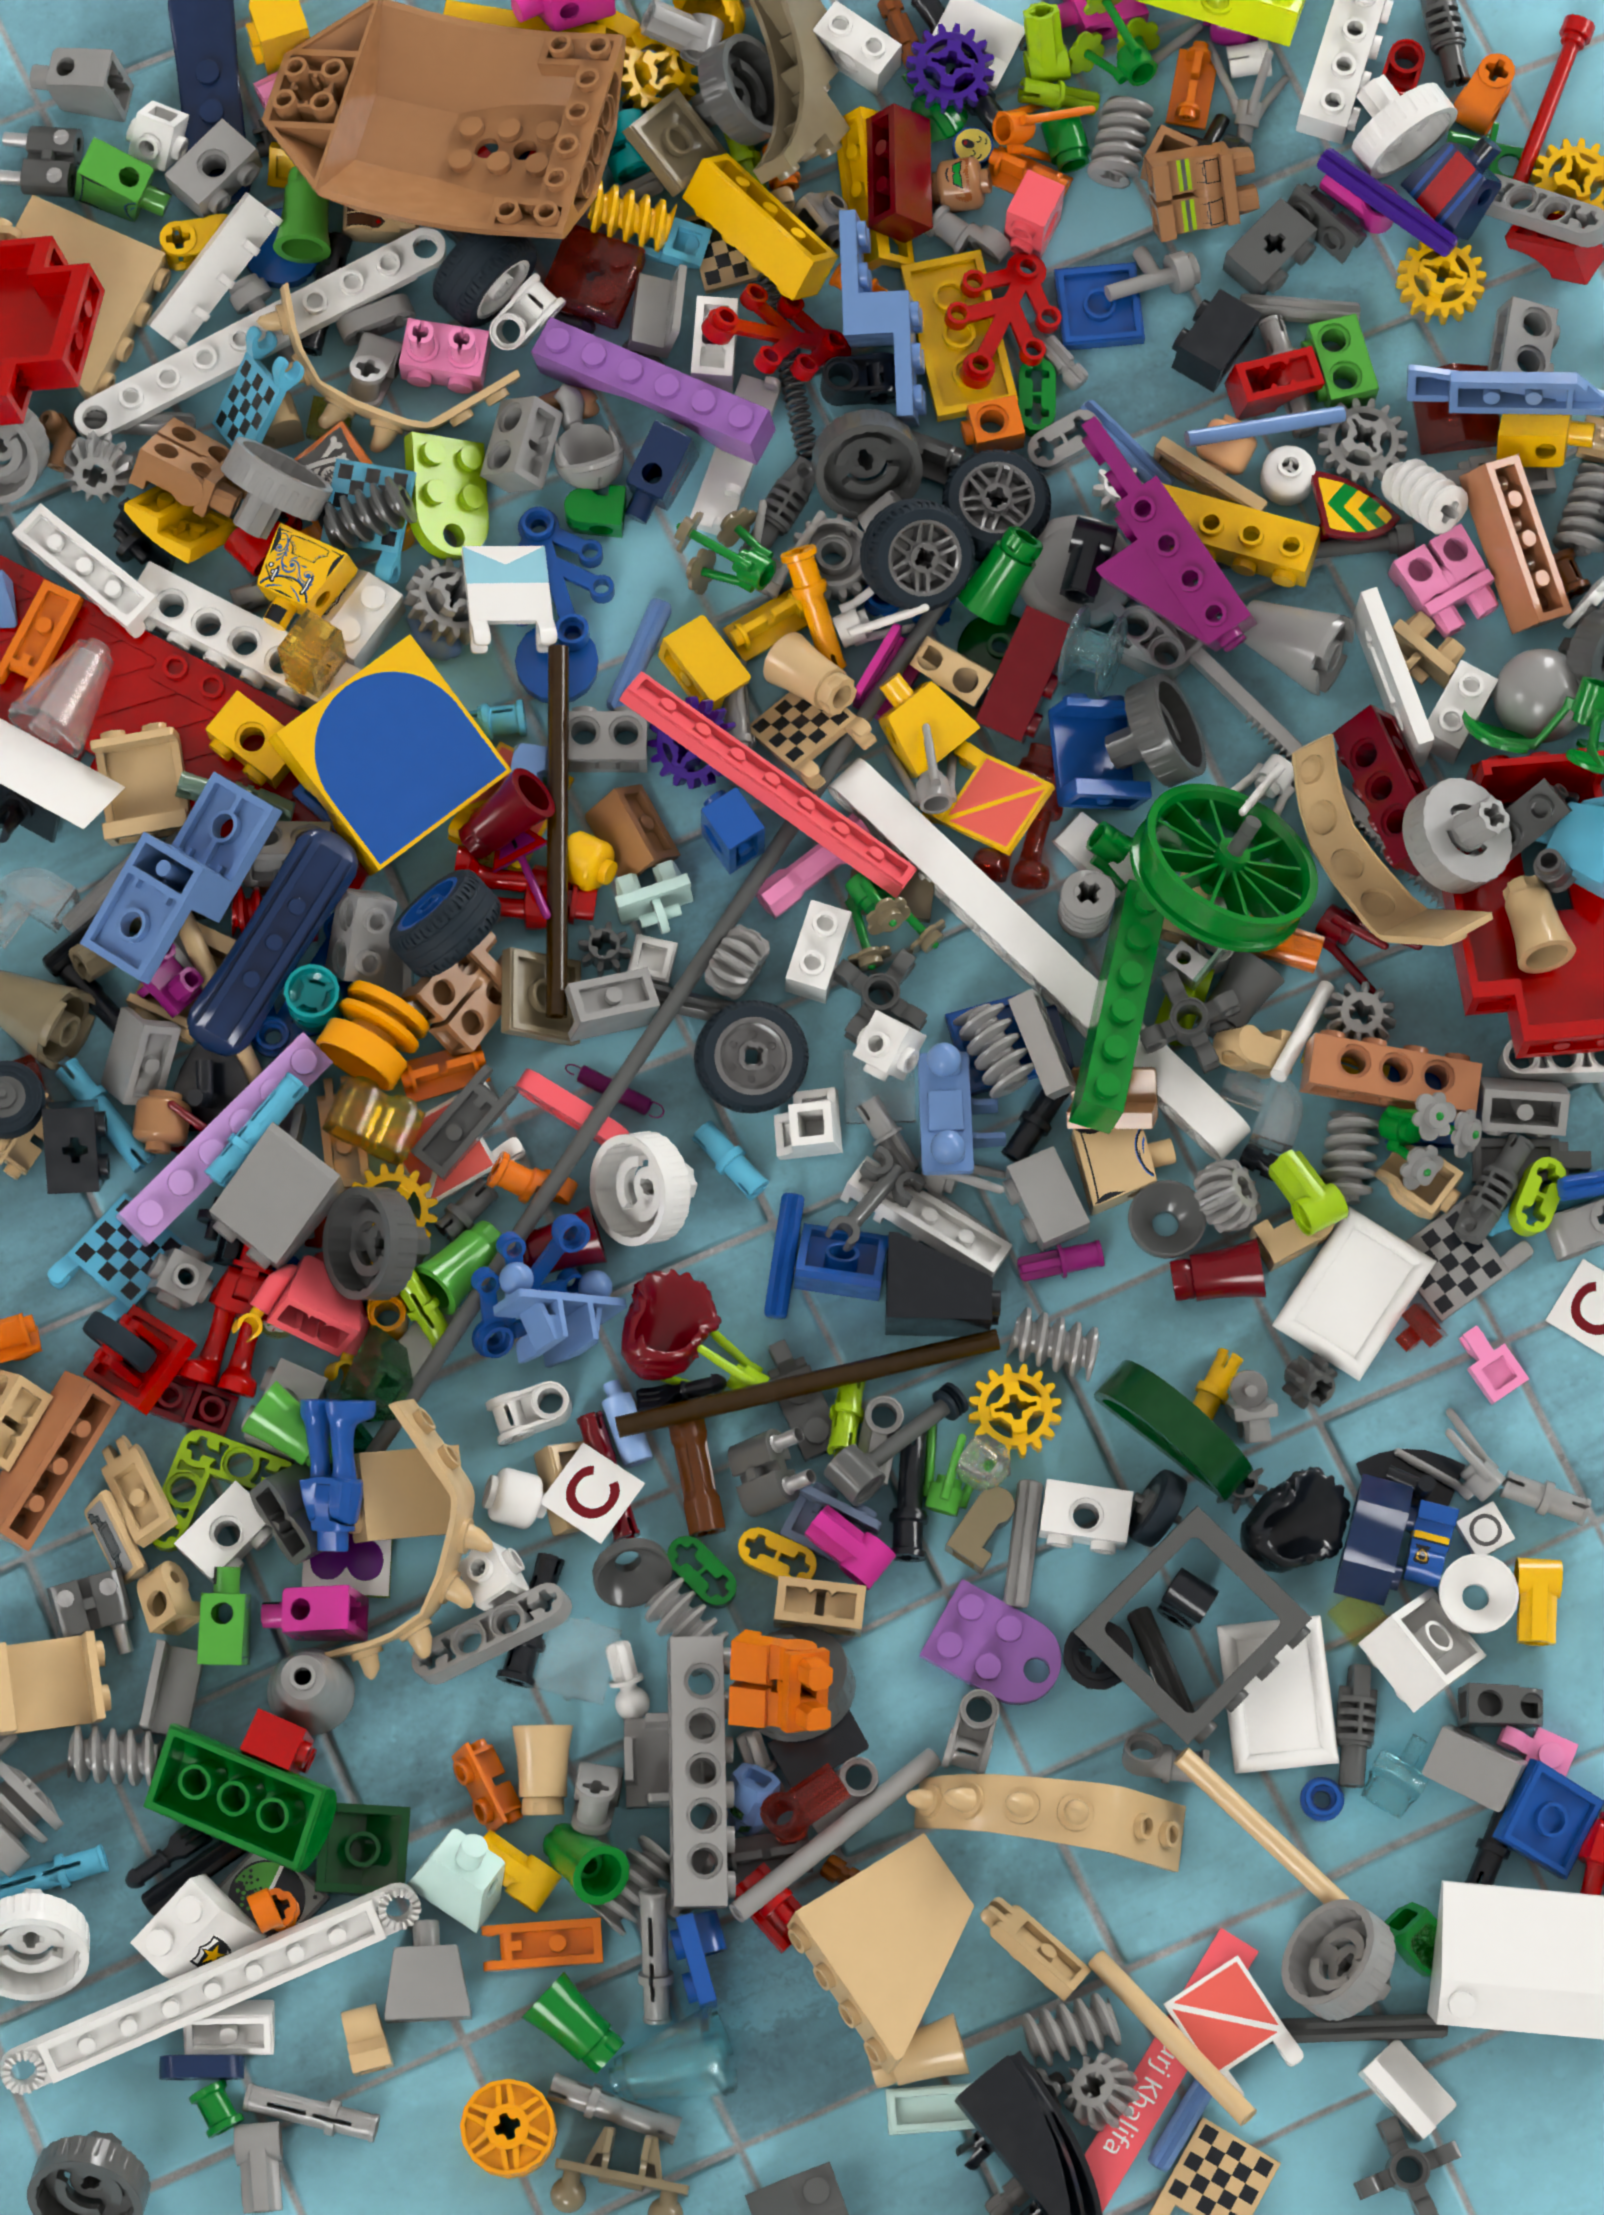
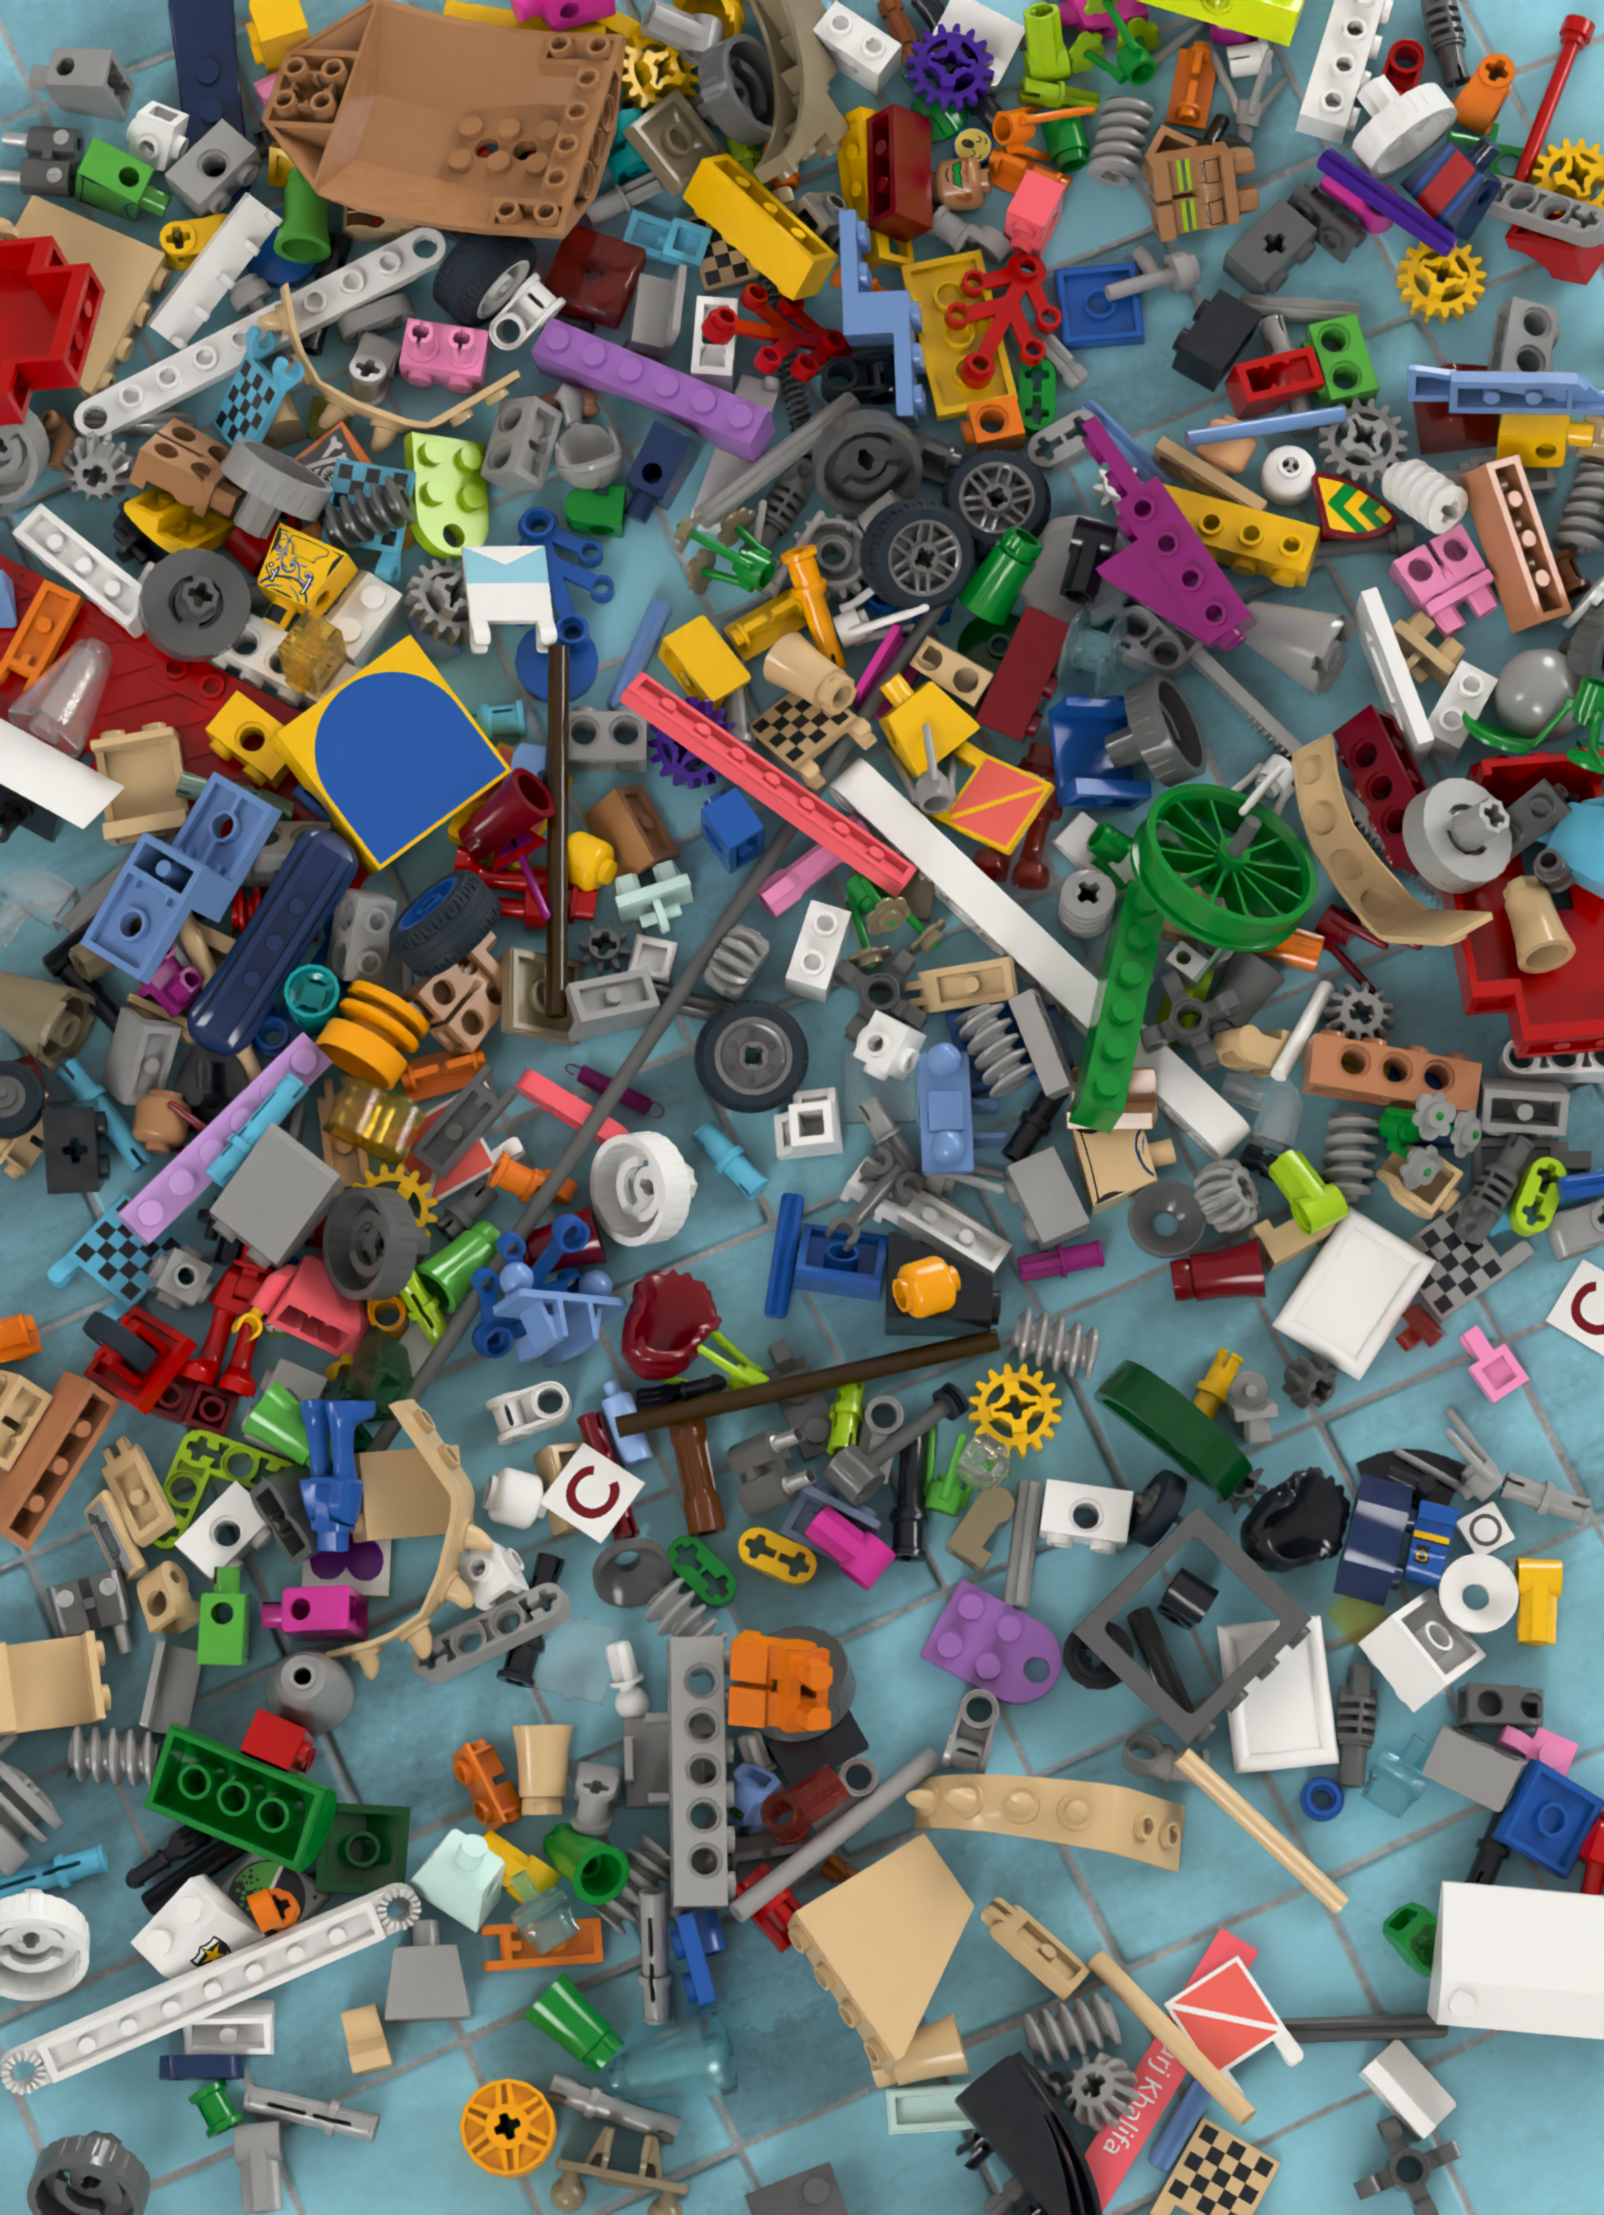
yellow piece [587,180,678,252] -> none
tan brick [774,1576,866,1637] -> none
light grey piece [1281,1899,1396,2021] -> none
none -> dark grey piece [138,548,251,662]
none -> clear light blue piece [510,1870,581,1956]
none -> light grey axle [694,392,860,529]
none -> light orange head [892,1256,961,1319]
none -> tan hinge [902,957,1018,1014]

